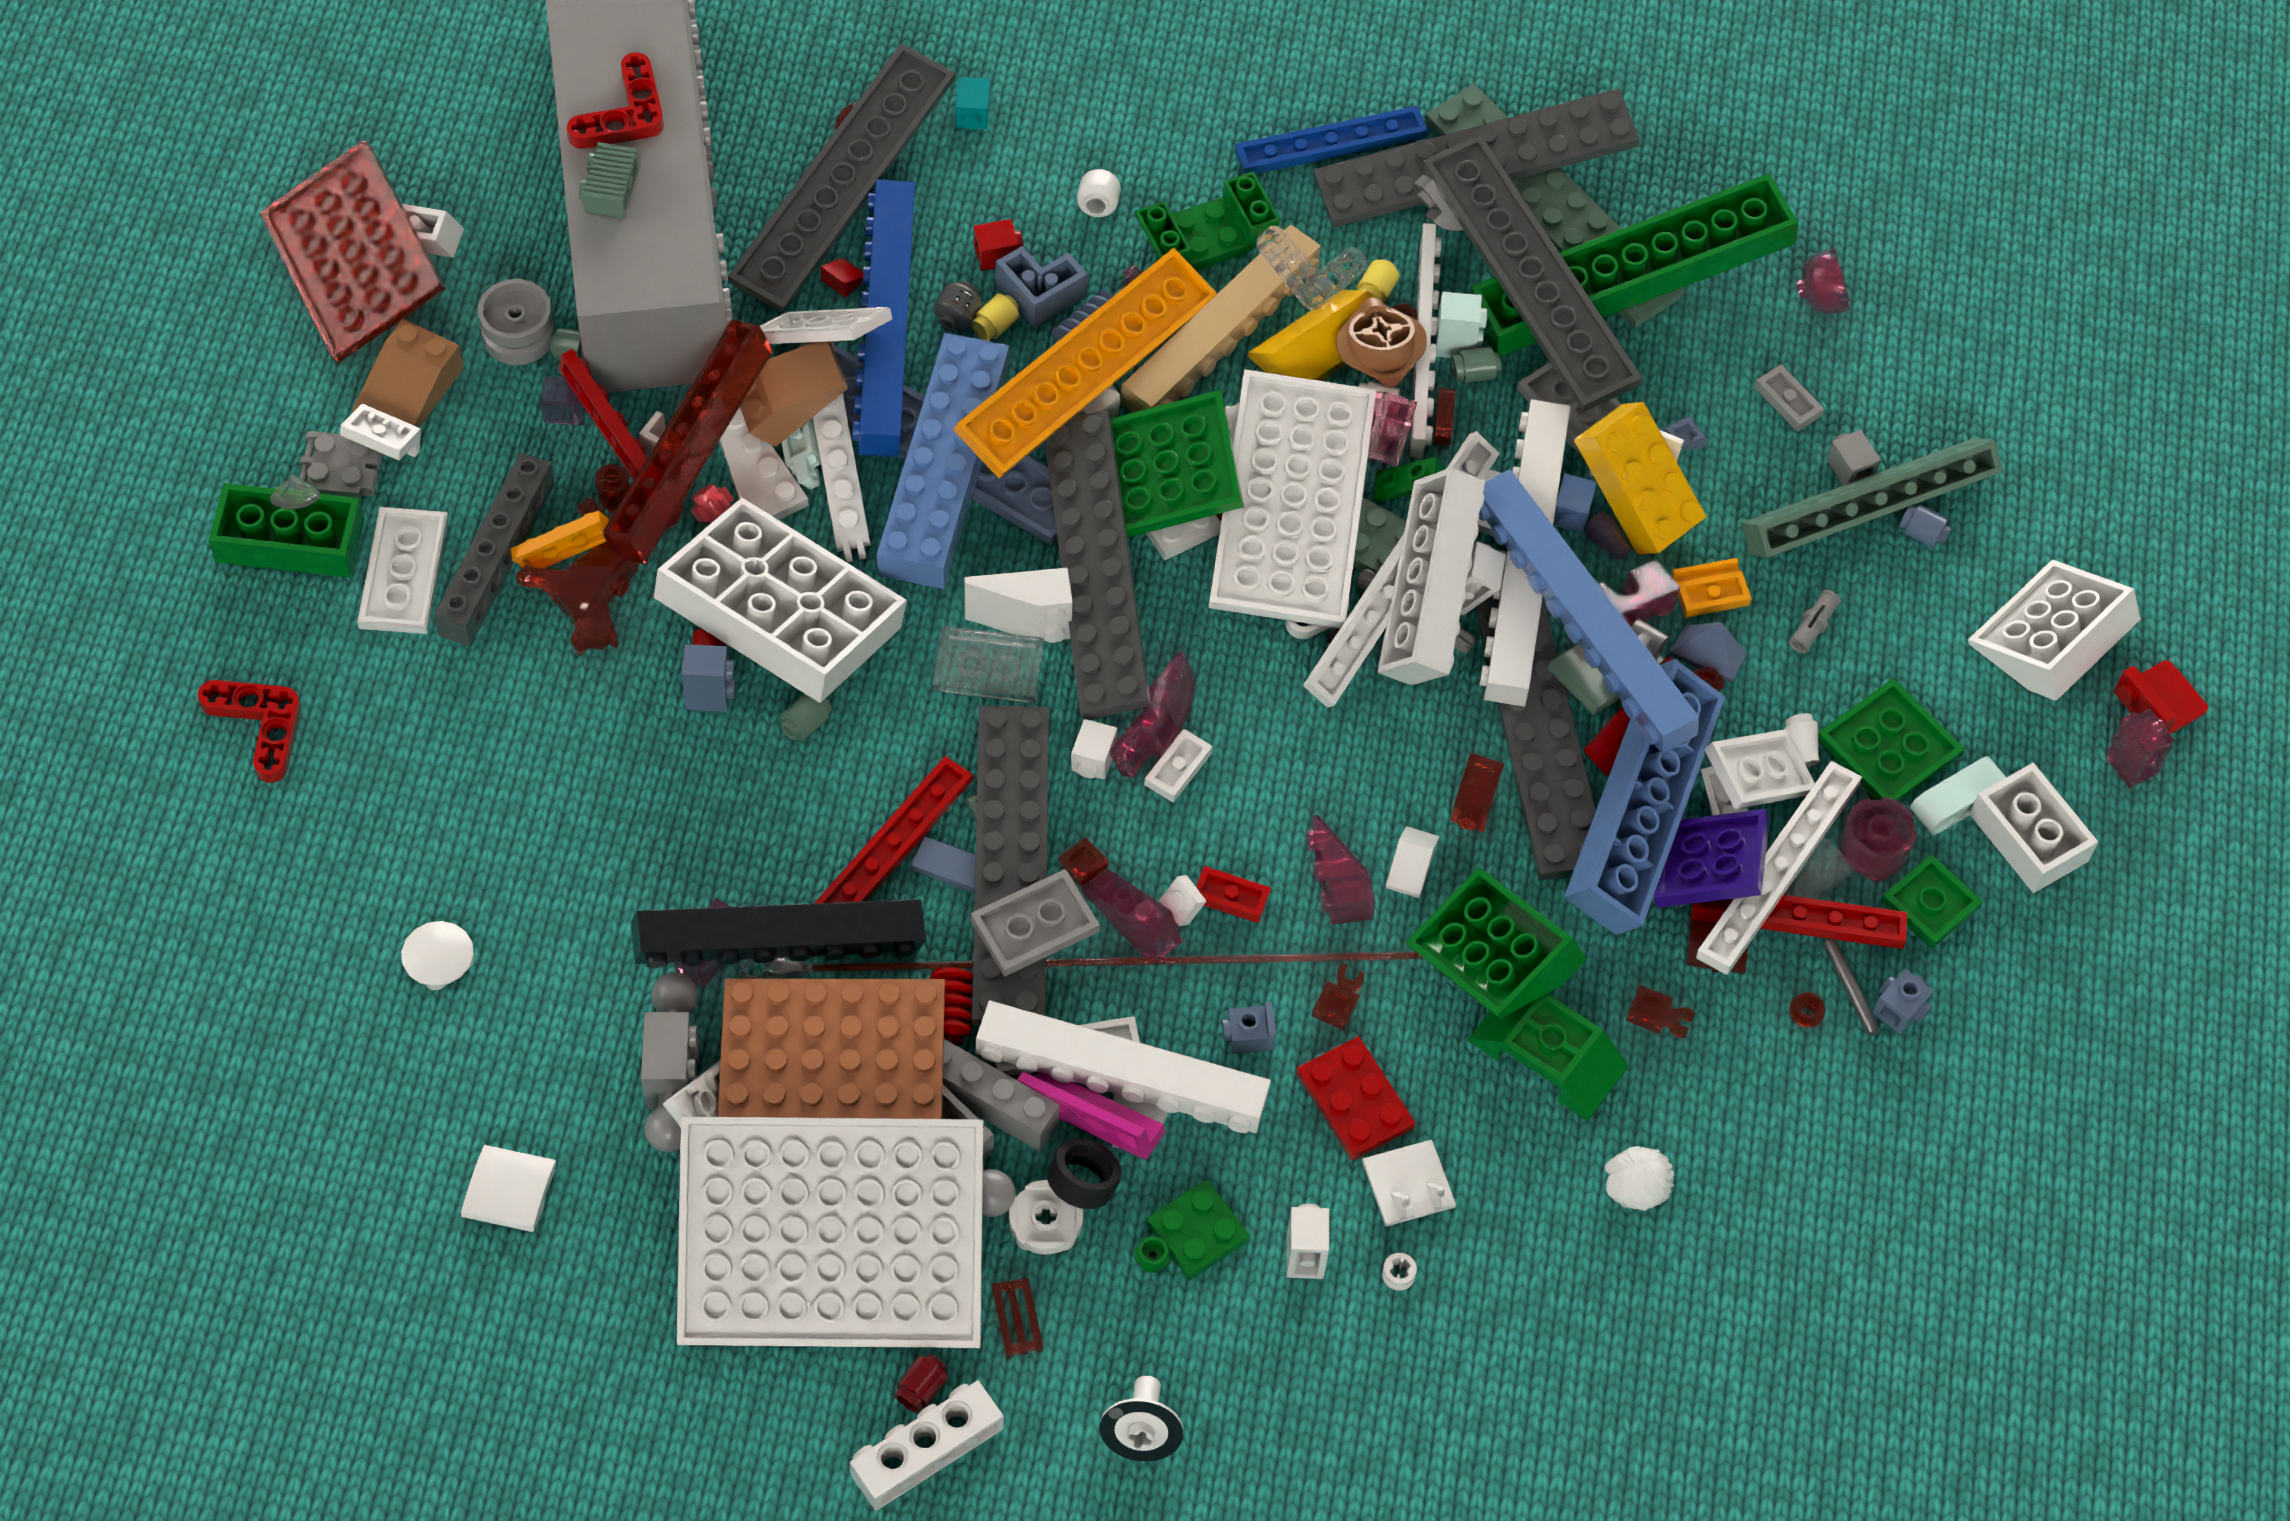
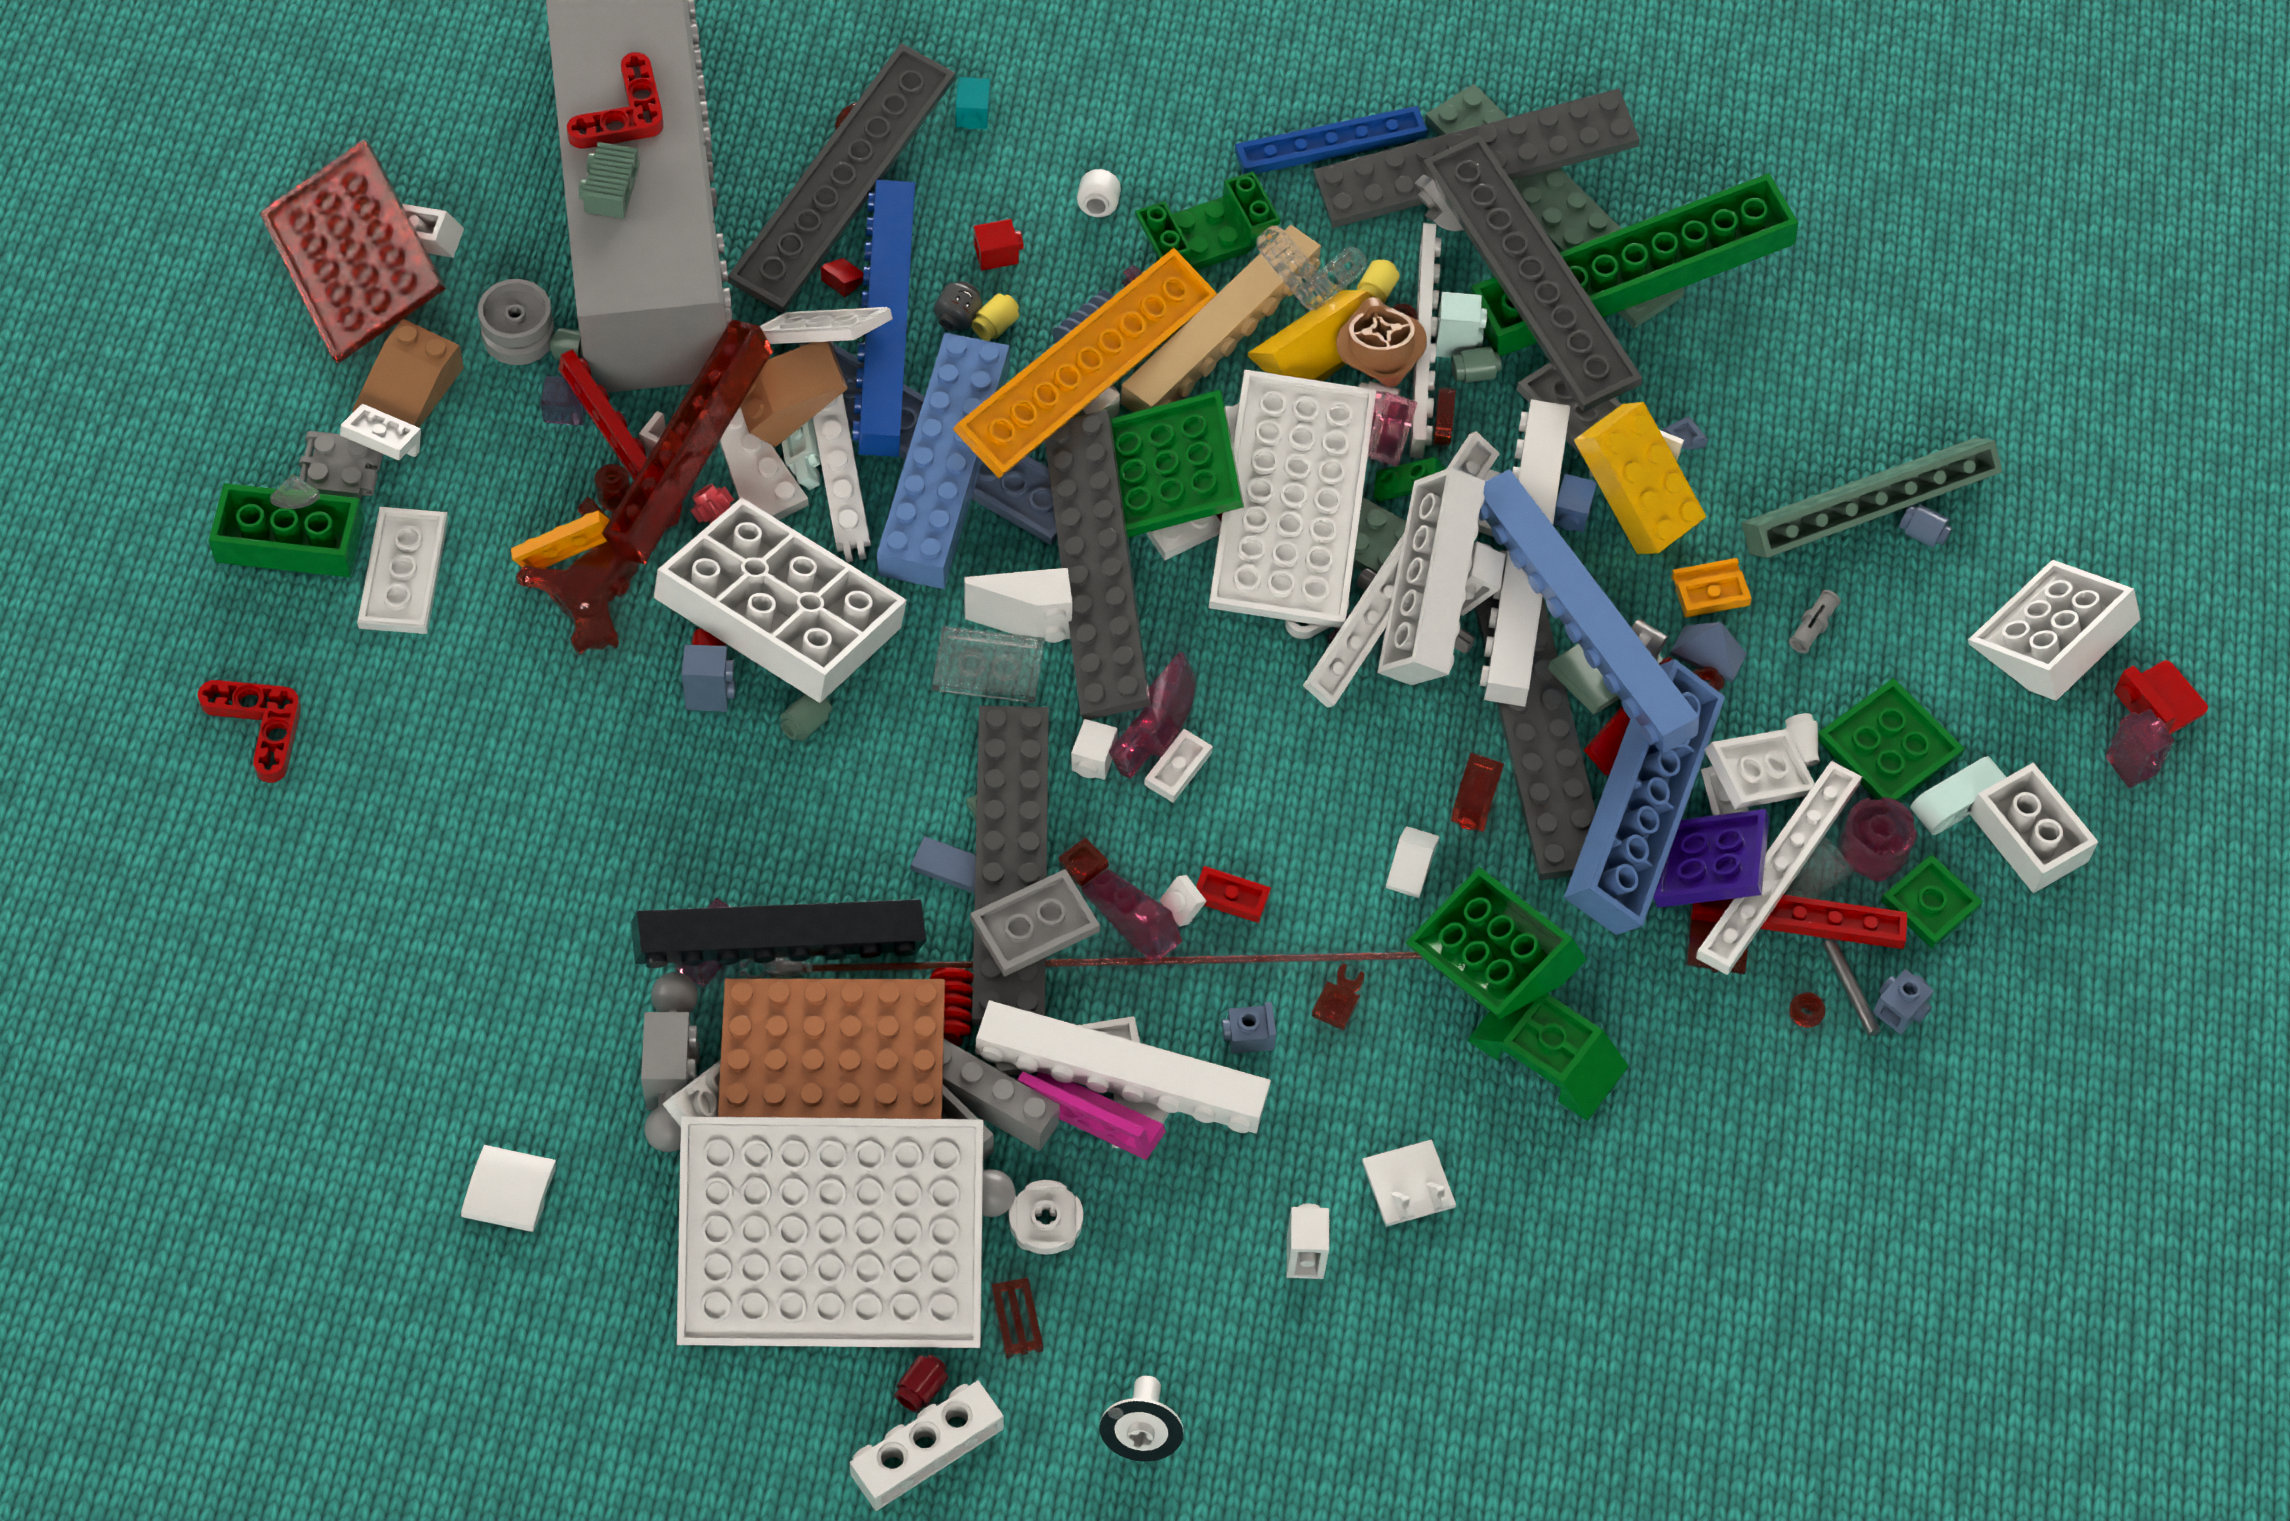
white dish [401,921,475,990] -> none
dark grey brick [434,452,555,647] -> none
red plate [814,756,973,904] -> none
sand blue brick [996,246,1088,328] -> none
black tyre [1047,1138,1122,1209] -> none
green plate [1134,1236,1171,1273] -> none
green plate [1146,1179,1250,1281] -> none
red plate [1296,1036,1416,1161] -> none
clear pink slope [1306,815,1376,925] -> none
white bush [1382,1253,1417,1291] -> none
cone [1583,511,1632,561] -> none
clear pink arch [1598,560,1680,627] -> none
white hair [1605,1146,1674,1211] -> none
clear red plate [1626,985,1695,1038] -> none
light grey plate [1754,364,1824,432] -> none
clear pink cylinder [1796,248,1851,314] -> none
light grey brick [1826,430,1881,485] -> none

